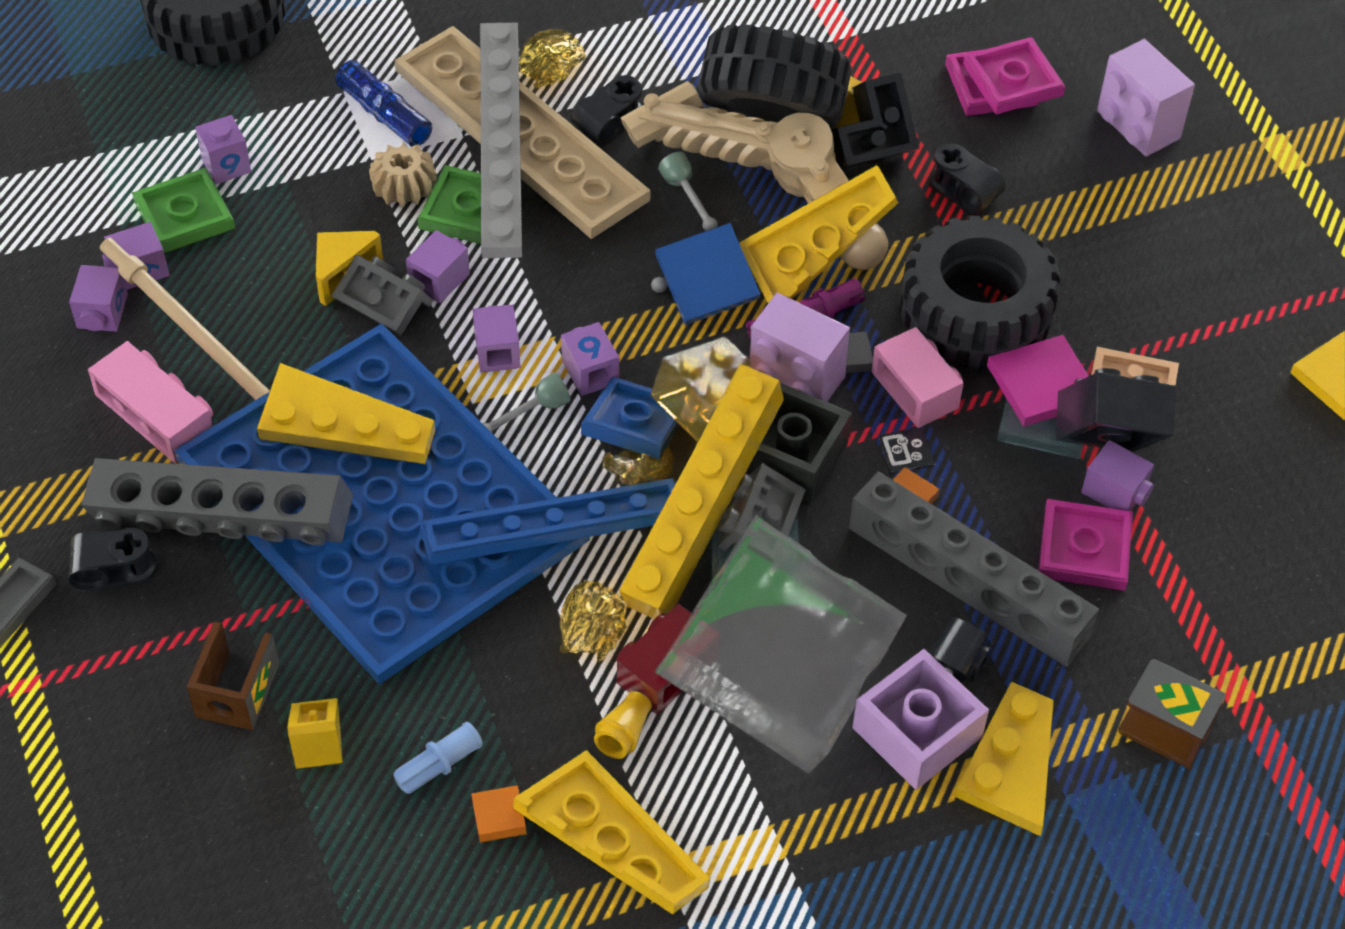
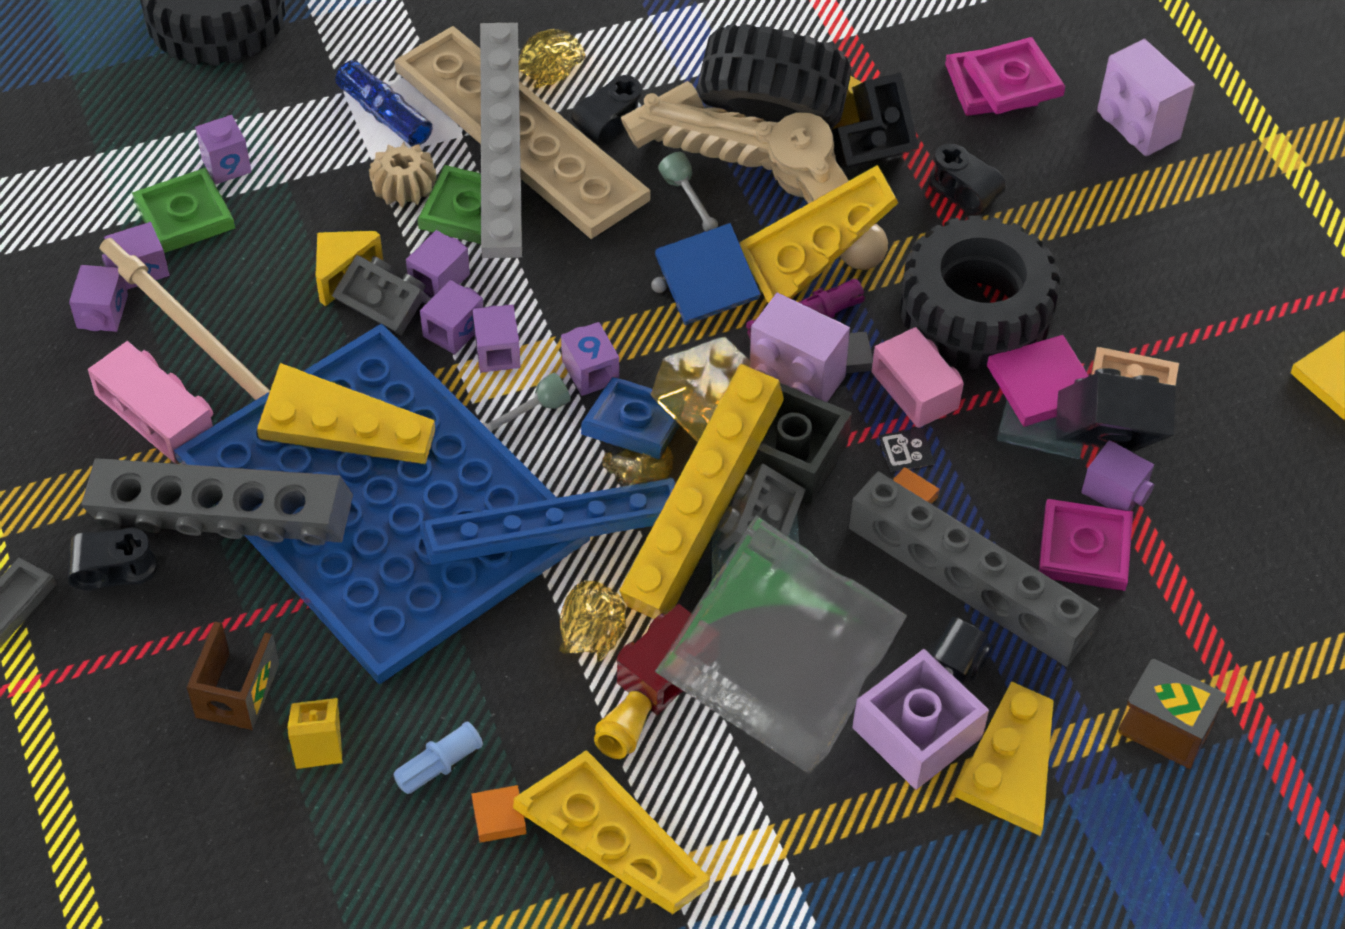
none -> medium lavender brick [420,280,484,355]

